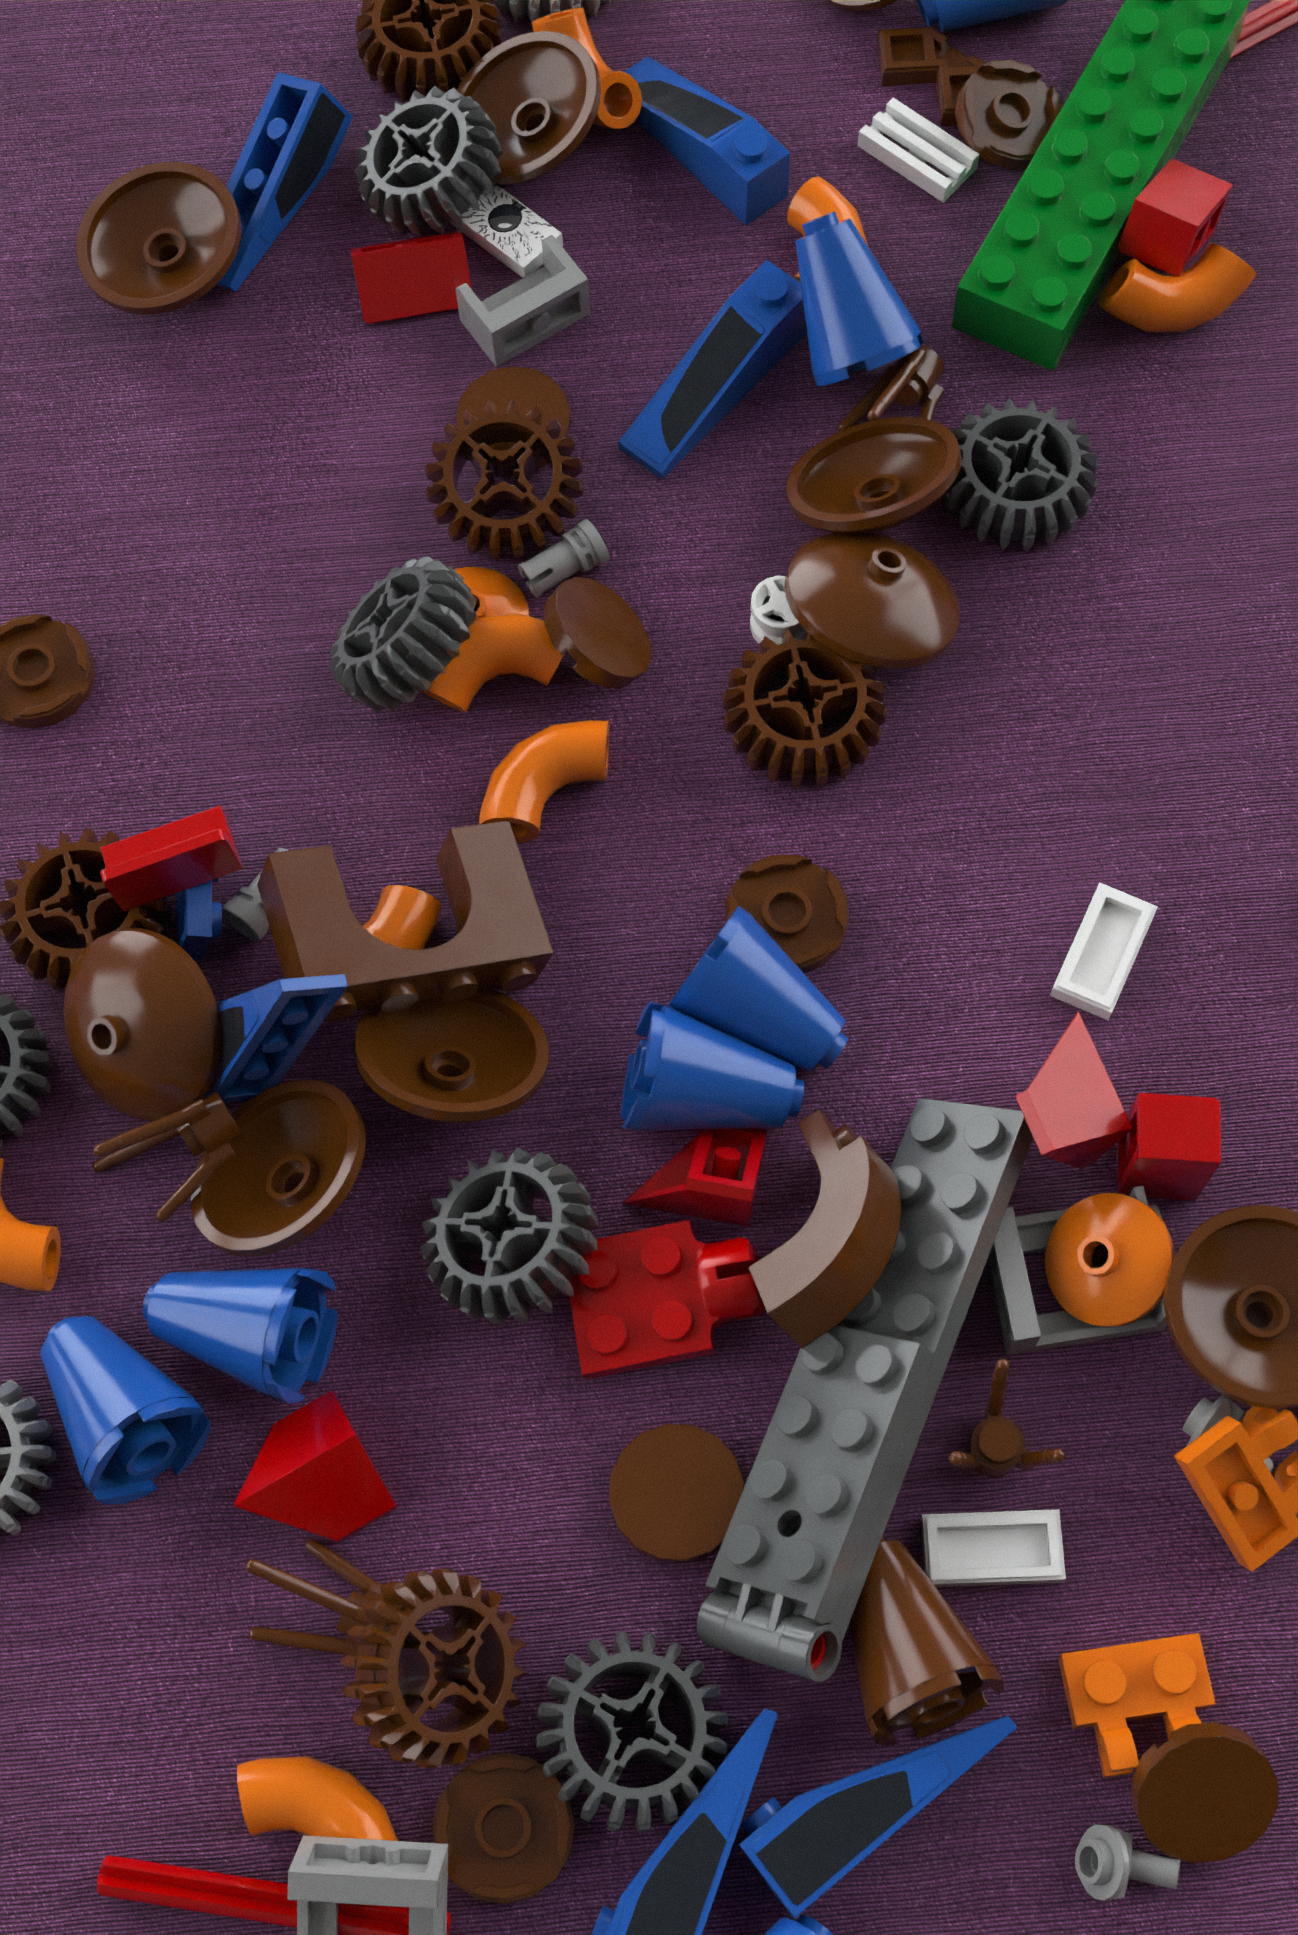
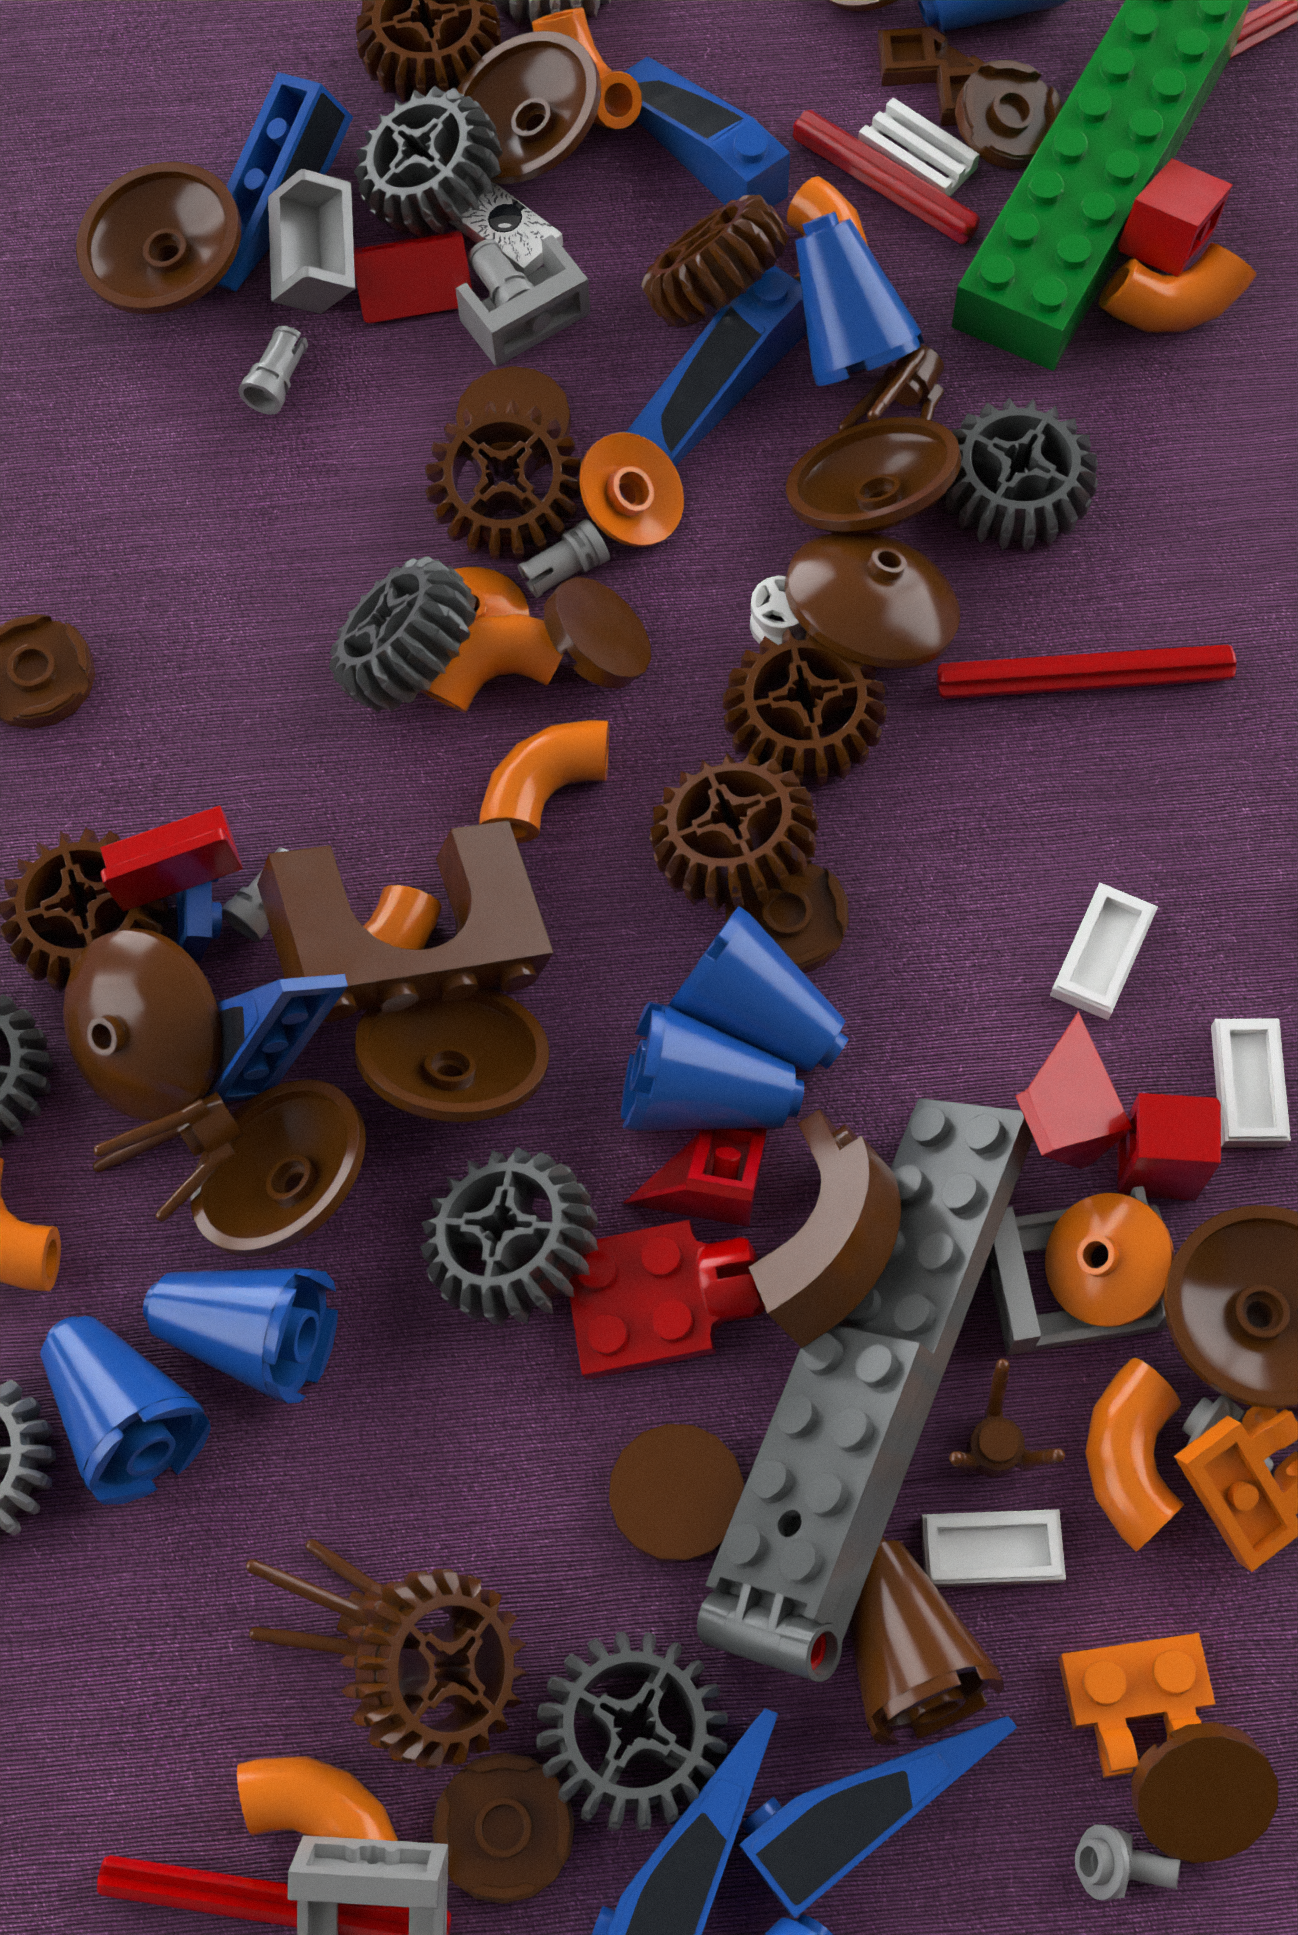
red slope [233,1390,398,1543] -> none
none -> light grey pin [238,326,308,415]
none -> light grey panel [268,169,355,314]
none -> light grey pin [467,239,534,308]
none -> orange dish [579,432,684,547]
none -> reddish brown gear [641,195,789,328]
none -> reddish brown gear [649,752,819,913]
none -> red axle [792,110,980,245]
none -> red axle [936,644,1237,699]
none -> orange cylinder [1085,1358,1185,1552]
none -> white tile [1211,1019,1291,1148]

